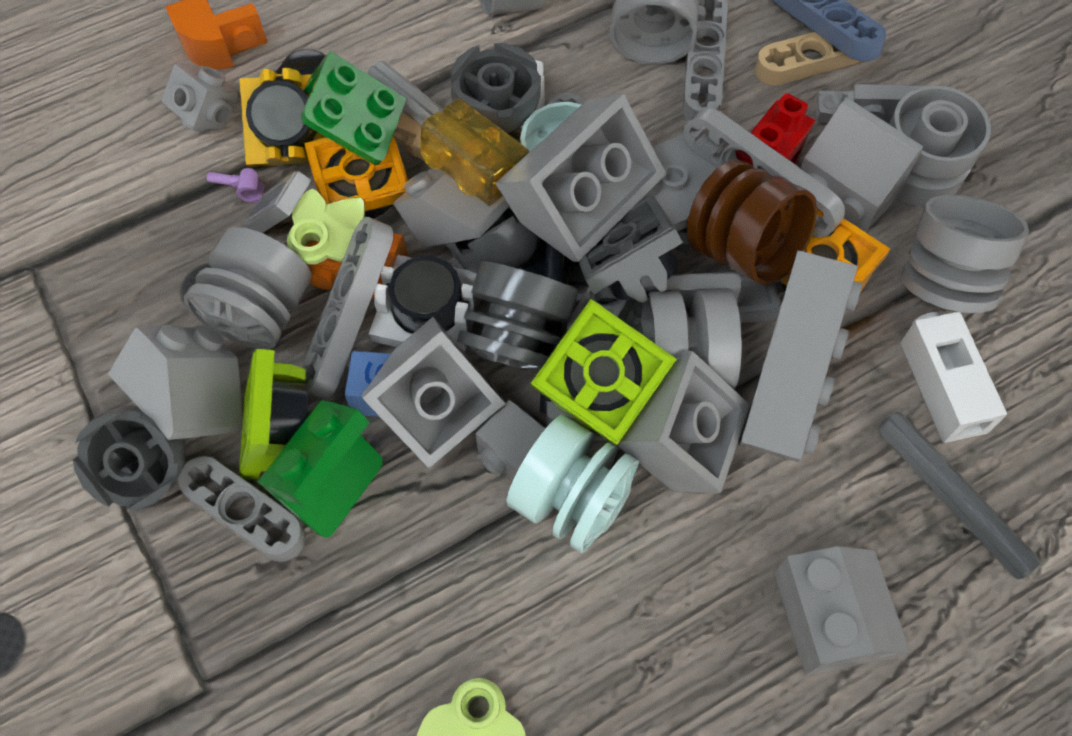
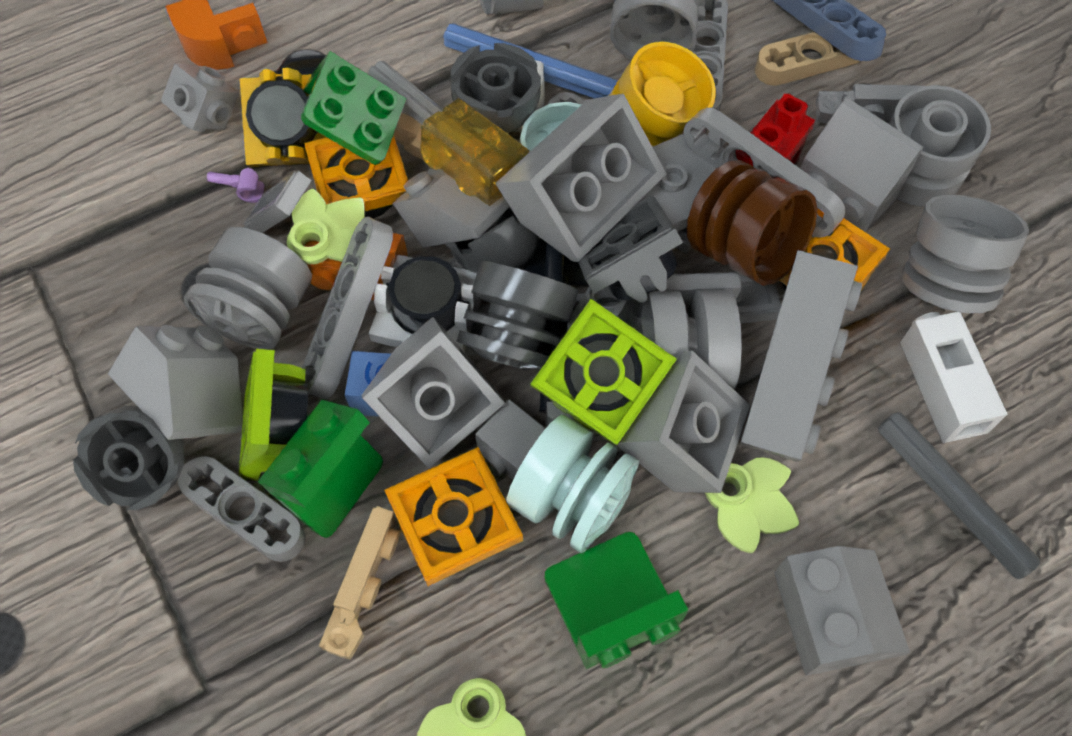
none -> tan hinge [319,506,401,660]
none -> light orange piece [384,447,523,586]
none -> medium blue axle [443,23,618,99]
none -> green bracket [544,532,689,669]
none -> yellow wheel [608,42,716,147]
none -> yellowish green plate [705,457,799,553]

